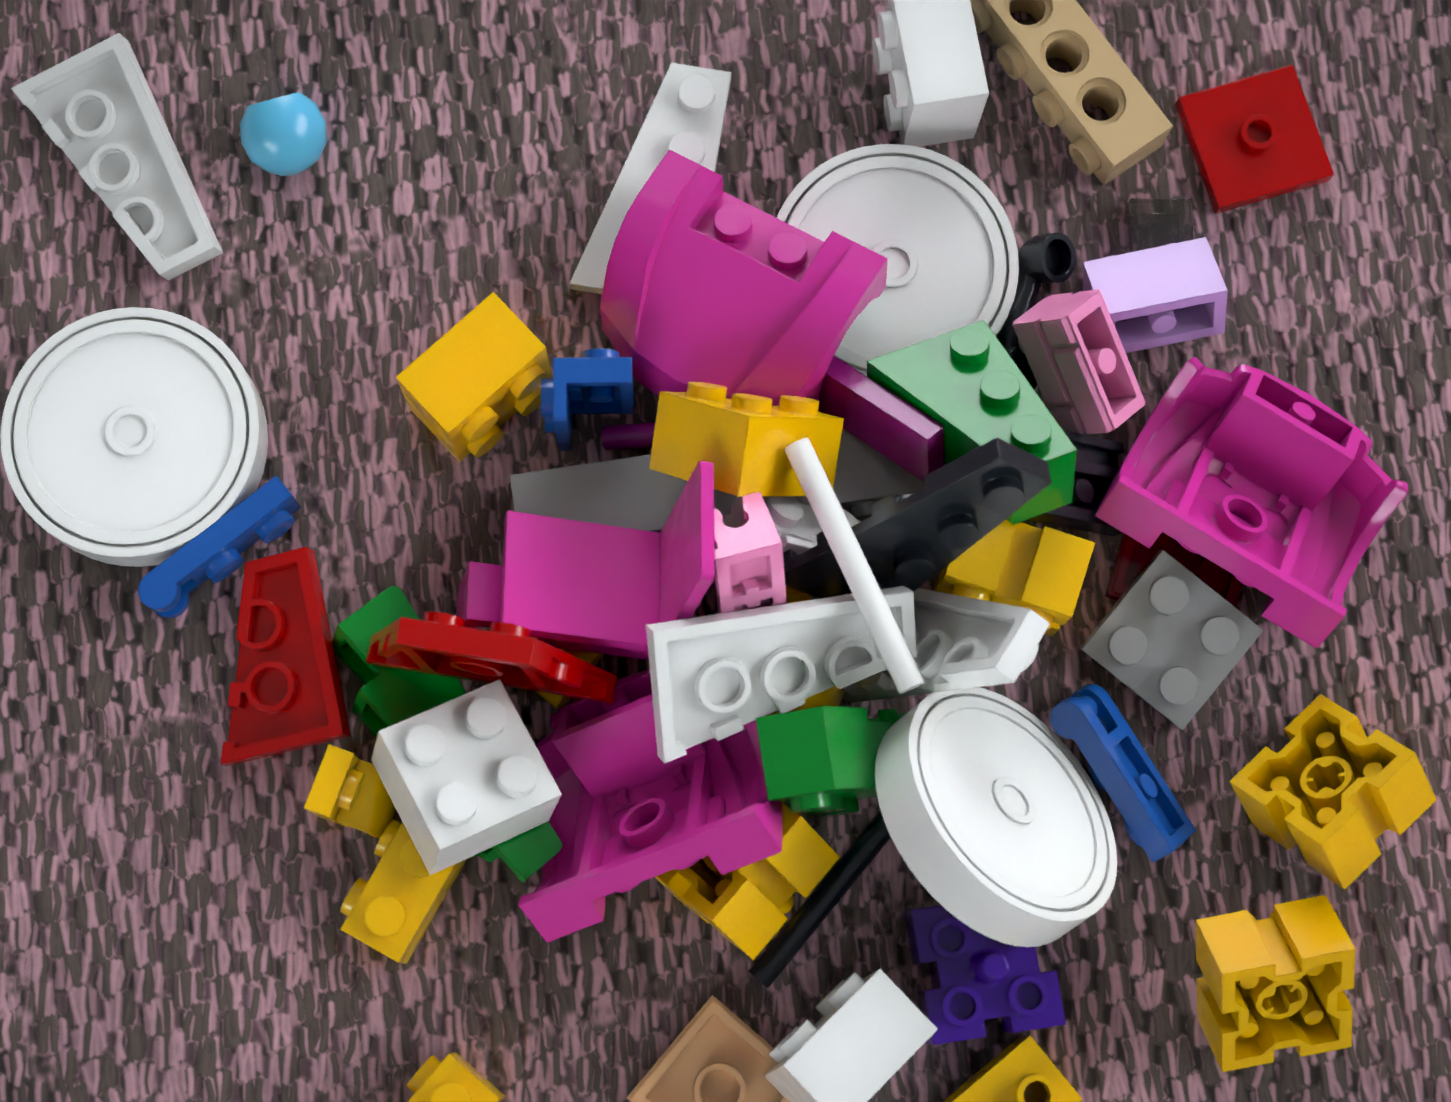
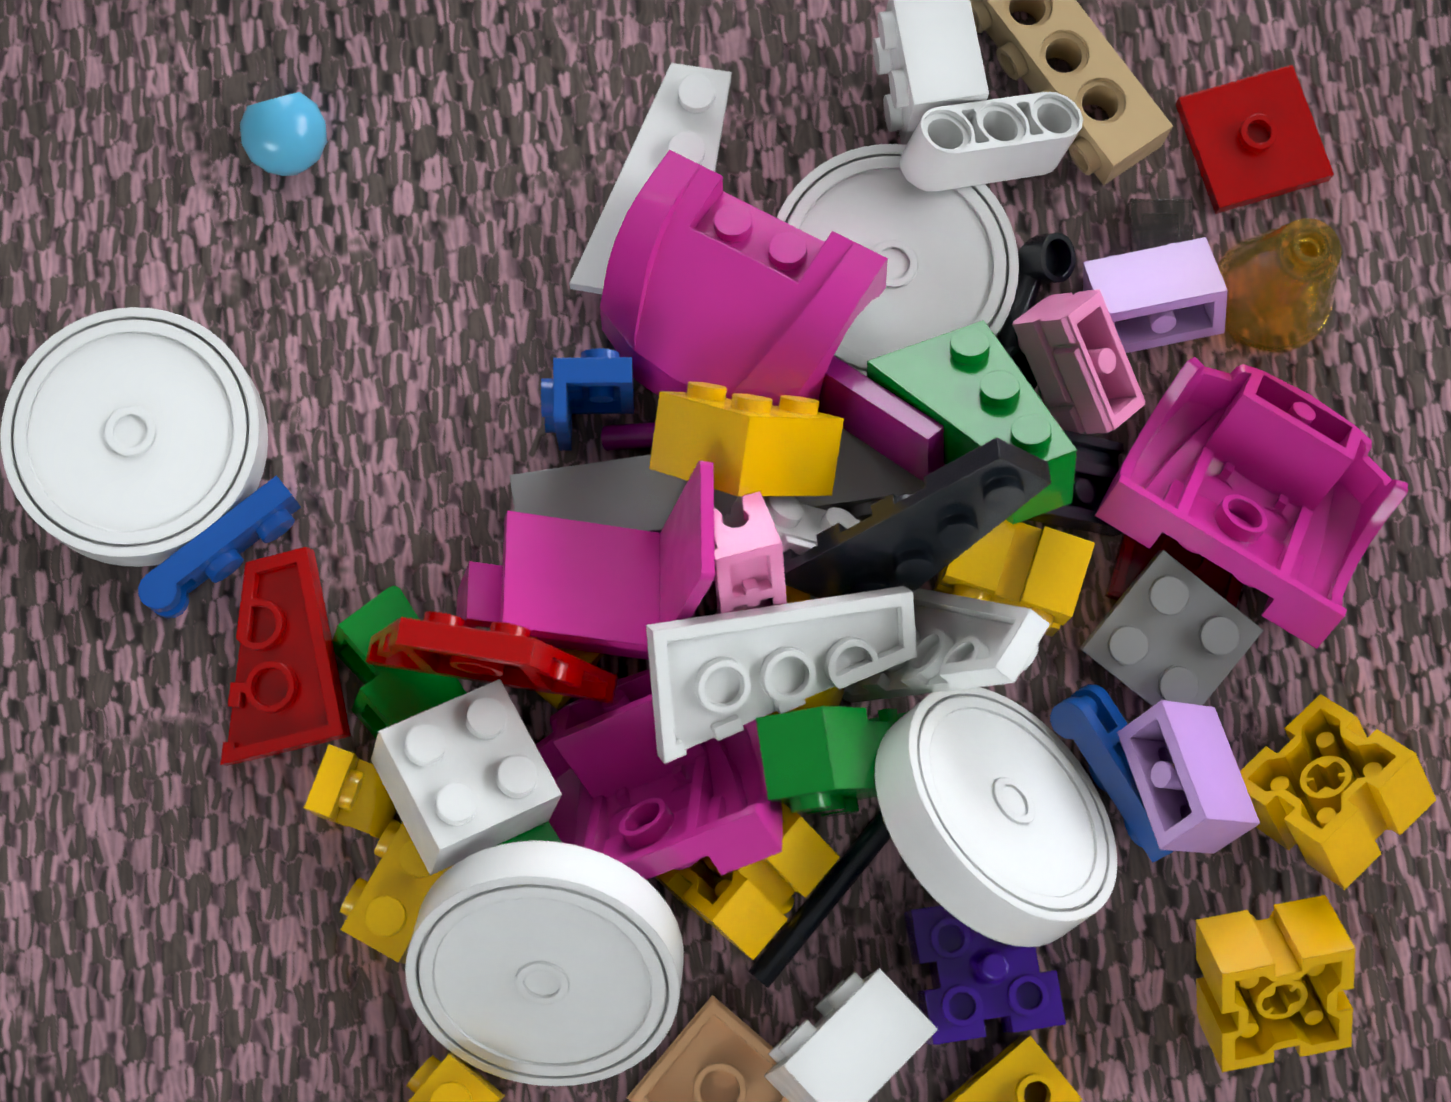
white wing [11,33,223,281] -> none
yellow brick [396,292,552,462] -> none
white bar [784,438,924,694] -> none
none -> white brick [405,841,684,1086]
none -> white beam [899,92,1083,191]
none -> lavender brick [1117,700,1260,854]
none -> clear yellow cone [1218,218,1342,353]

